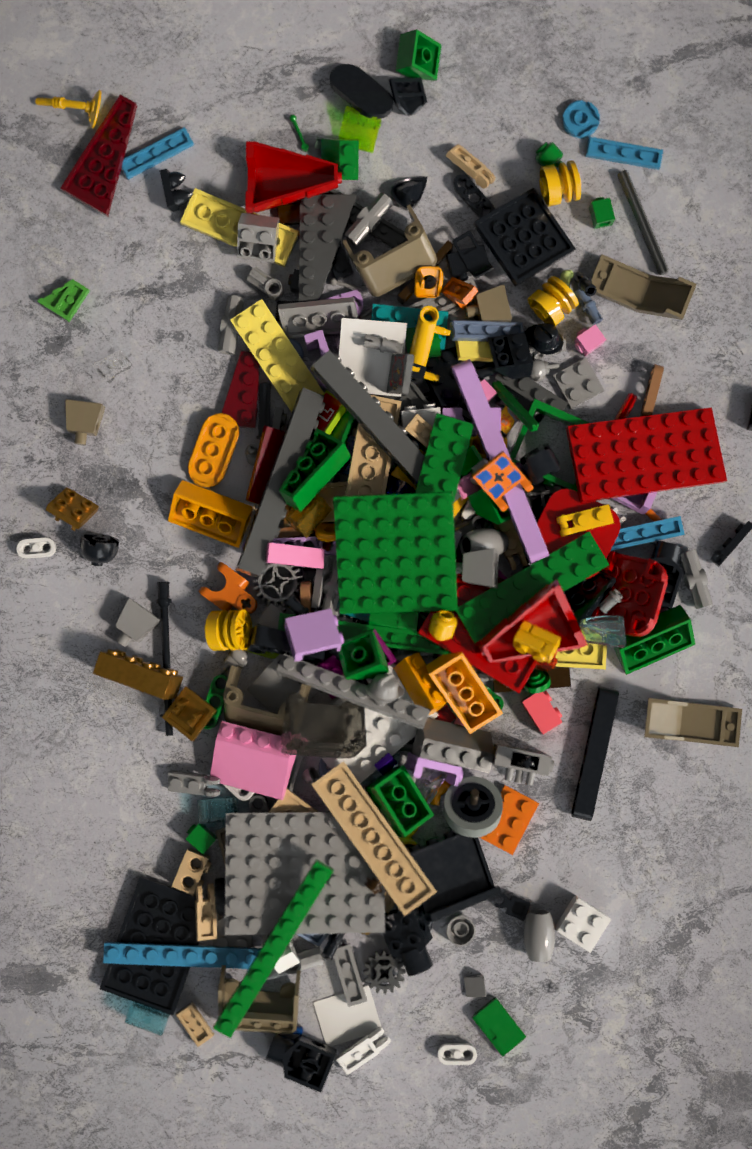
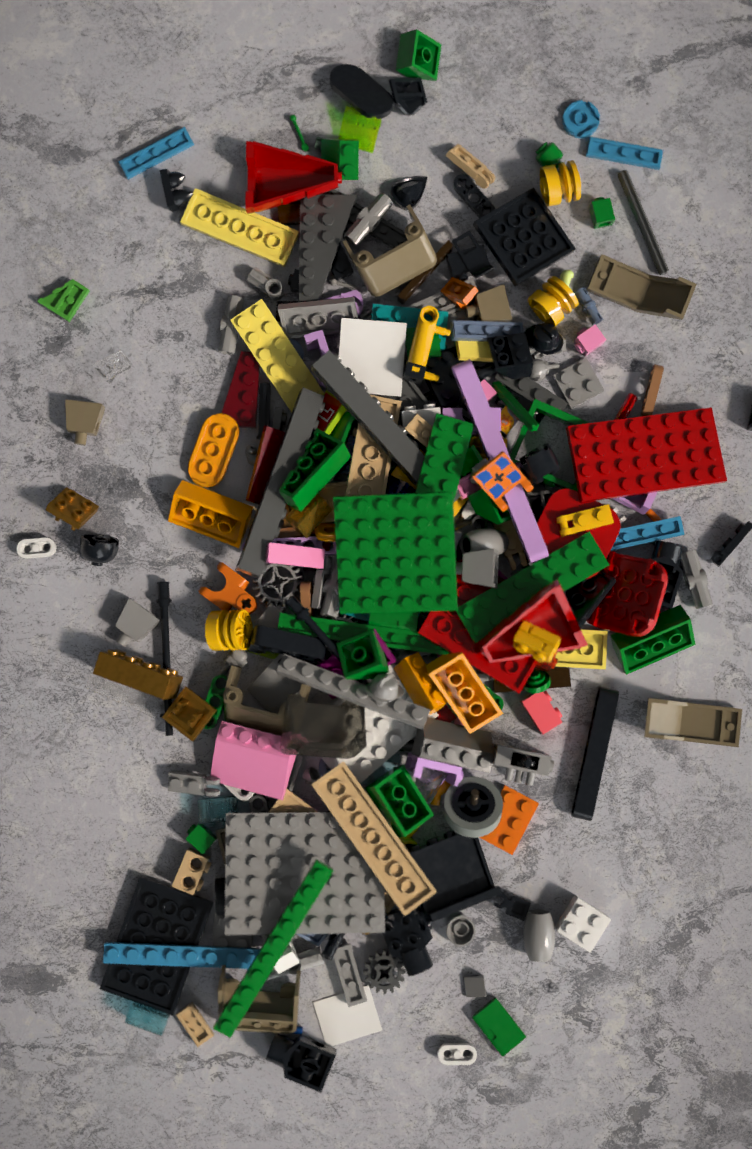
yellow dish [35,90,102,129] -> none
dark red wing [60,94,138,217] -> none
tan hinge [195,883,217,941] -> none
light grey slope [237,213,279,263] -> none
lavender panel [284,608,344,662] -> none
white hinge [336,1027,391,1075] -> none
light grey pin [363,335,404,354] -> none
dark brown plate [364,877,382,895] -> none
dark purple tile [374,753,398,775] -> none
dark grey tile [386,354,414,394] -> none
light orange piece [414,266,443,298] -> none
yellow head [429,610,457,641] -> none
black axle [573,272,597,297] -> none
clear light blue plate [580,616,626,648] -> none
light grey pin [598,589,623,614] -> none

